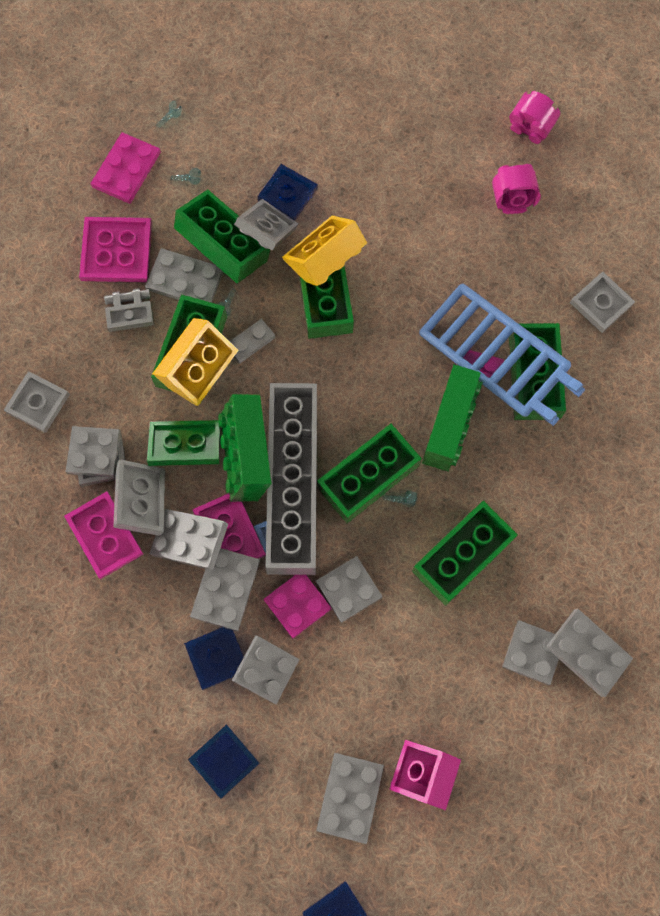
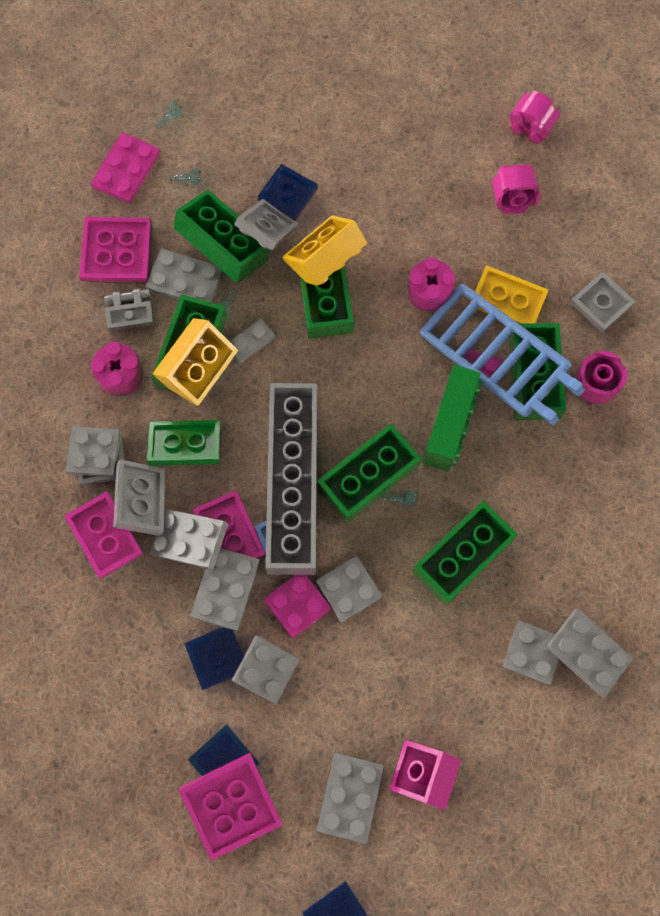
light grey plate [4,371,70,433] -> none
green brick [218,394,272,502] -> none
none -> dark pink brick [91,342,142,396]
none -> dark pink plate [179,753,282,861]
none -> dark pink brick [408,257,455,311]
none -> yellow plate [470,265,549,324]
none -> dark pink brick [574,351,628,404]

